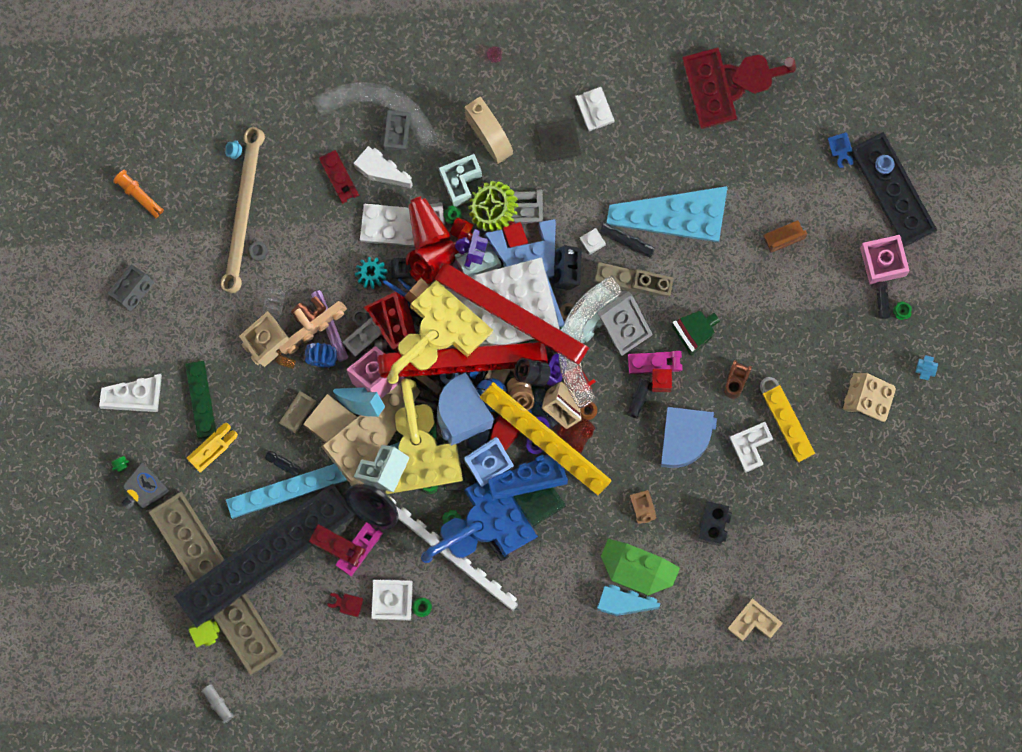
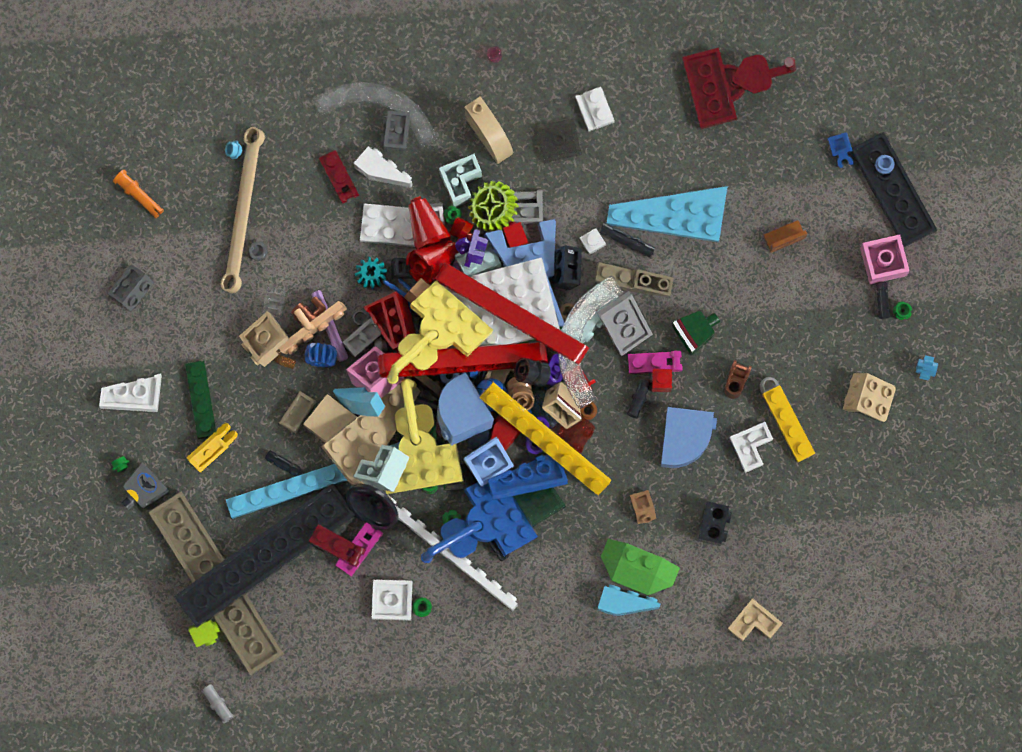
dark red plate [327,593,364,618] -> none

